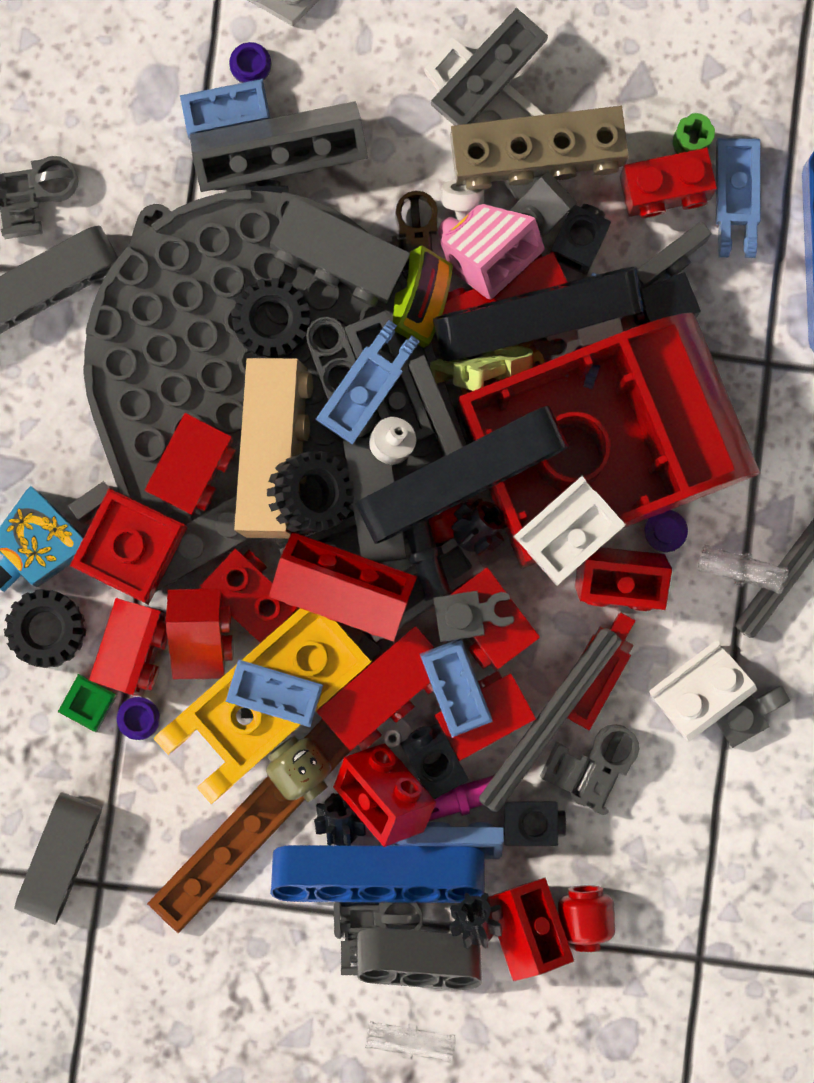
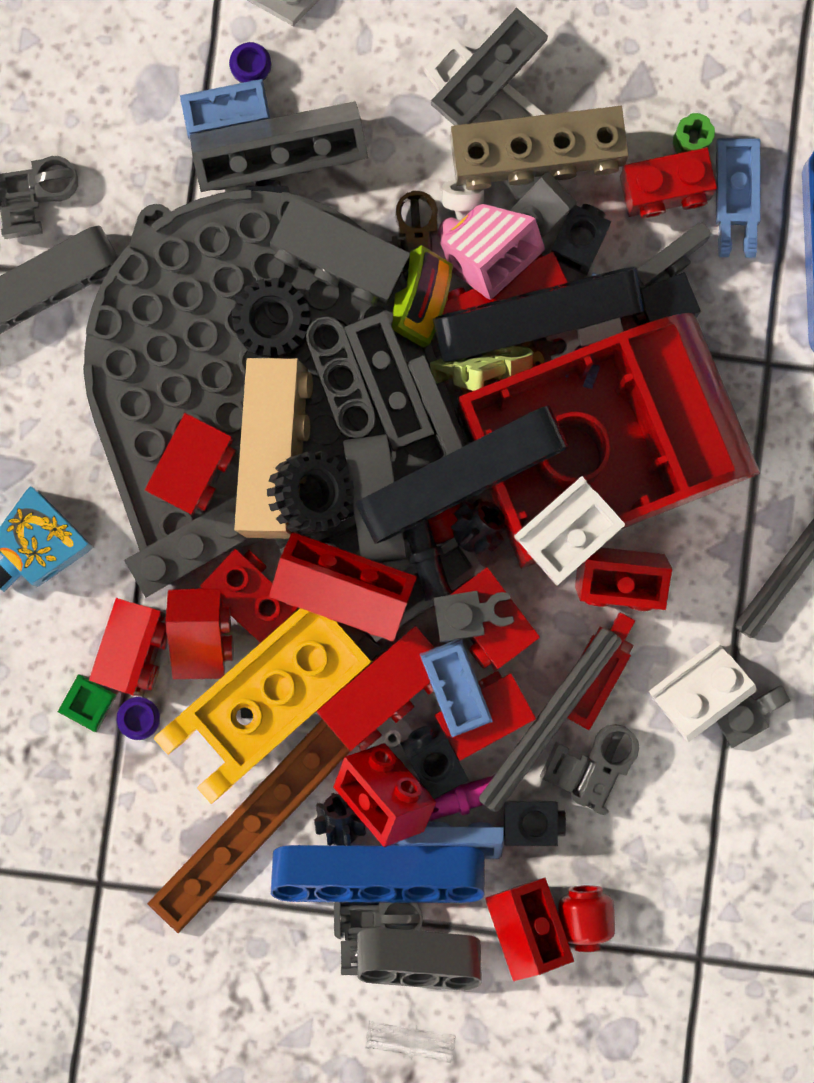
black tyre [4,589,86,668] -> none
dark grey beam [14,792,102,925] -> none
dark grey tile [68,481,111,524] -> none
red tile [70,488,188,605] -> none
medium blue plate [225,659,323,727] -> none
olive head [266,735,331,802] -> none
medium blue hinge [316,320,420,445] -> none
white tile [369,417,416,465] -> none
black gear [449,893,503,949] -> none
dark purple plate [644,510,688,553] -> none
clear pin [697,544,789,594] -> none

